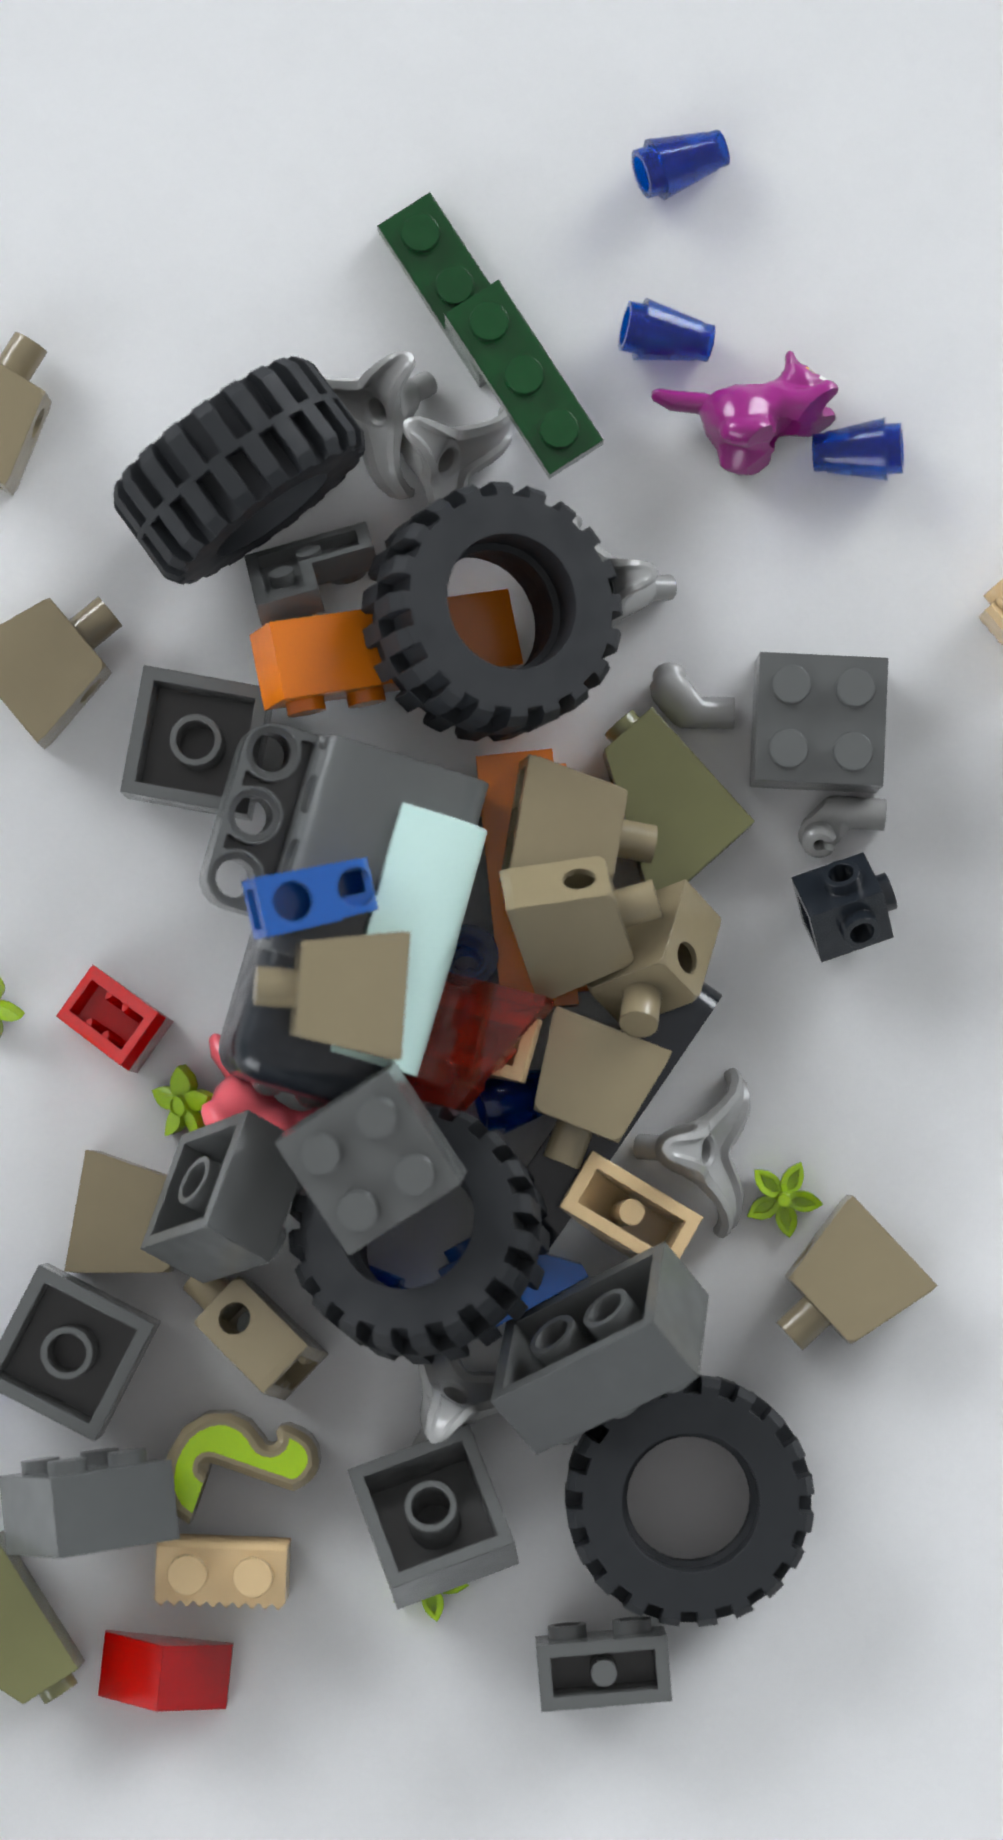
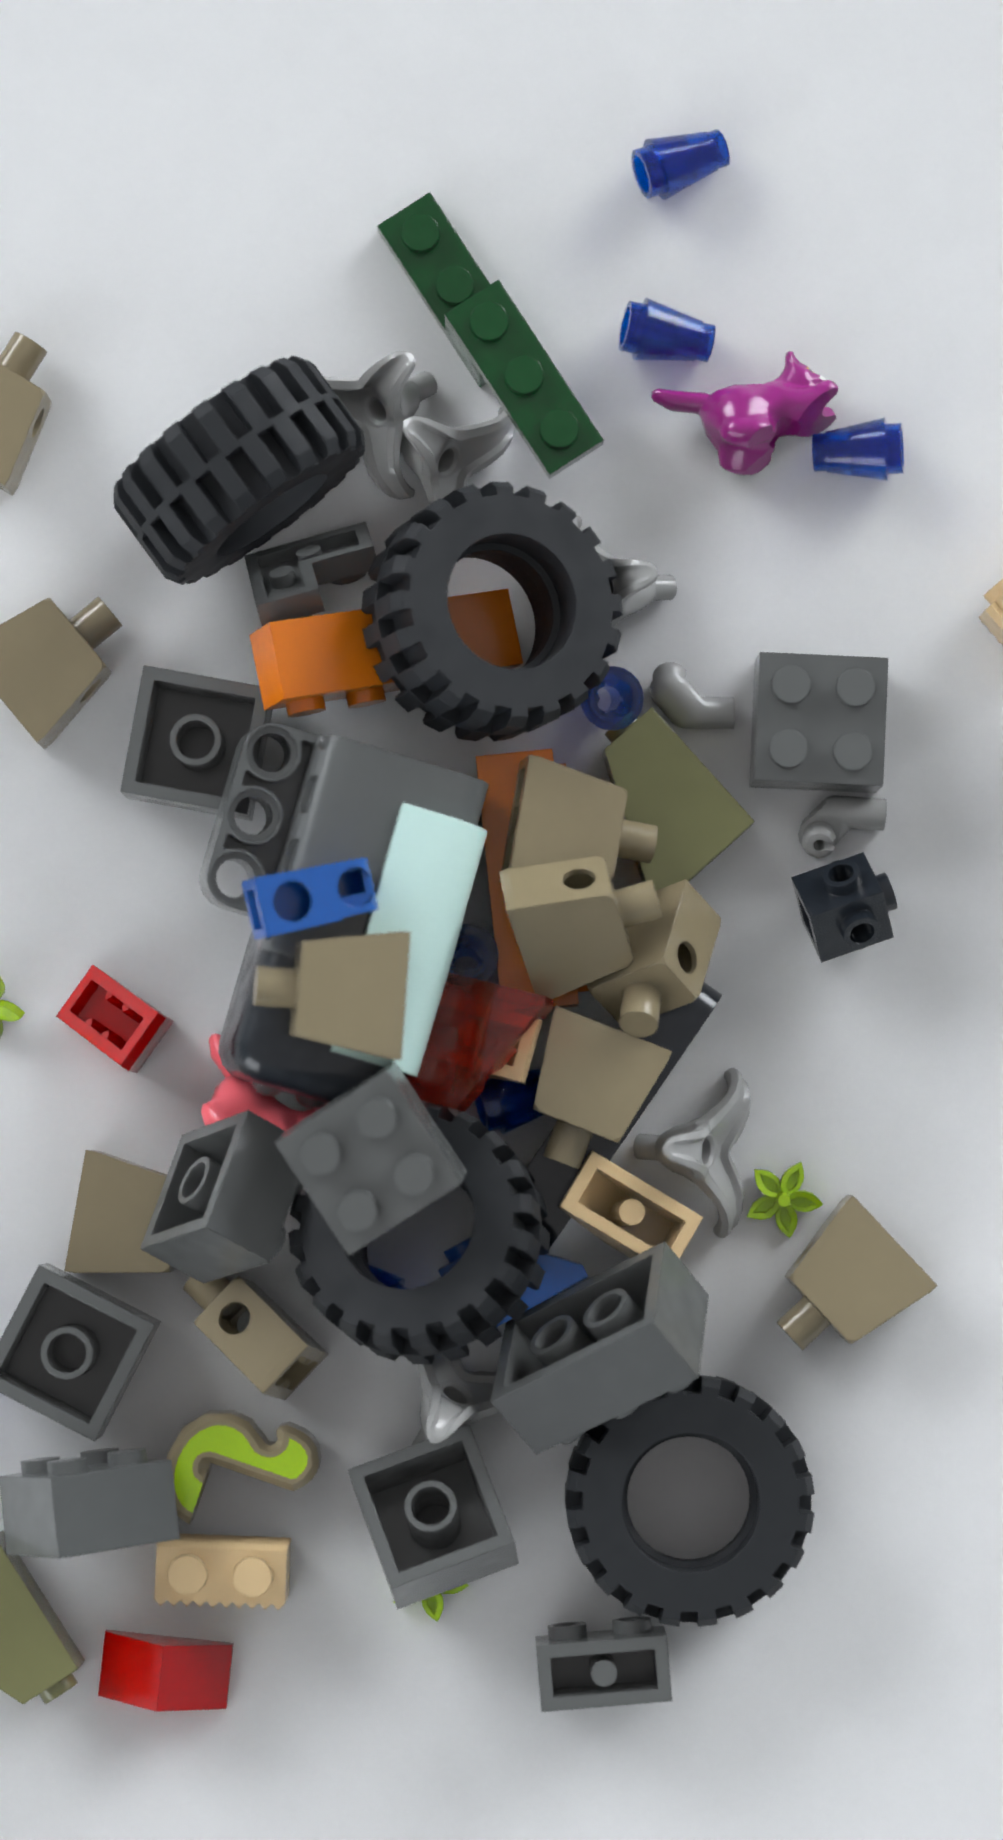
lime plant [151,1064,213,1136] -> none
none -> clear blue cone [581,666,644,730]

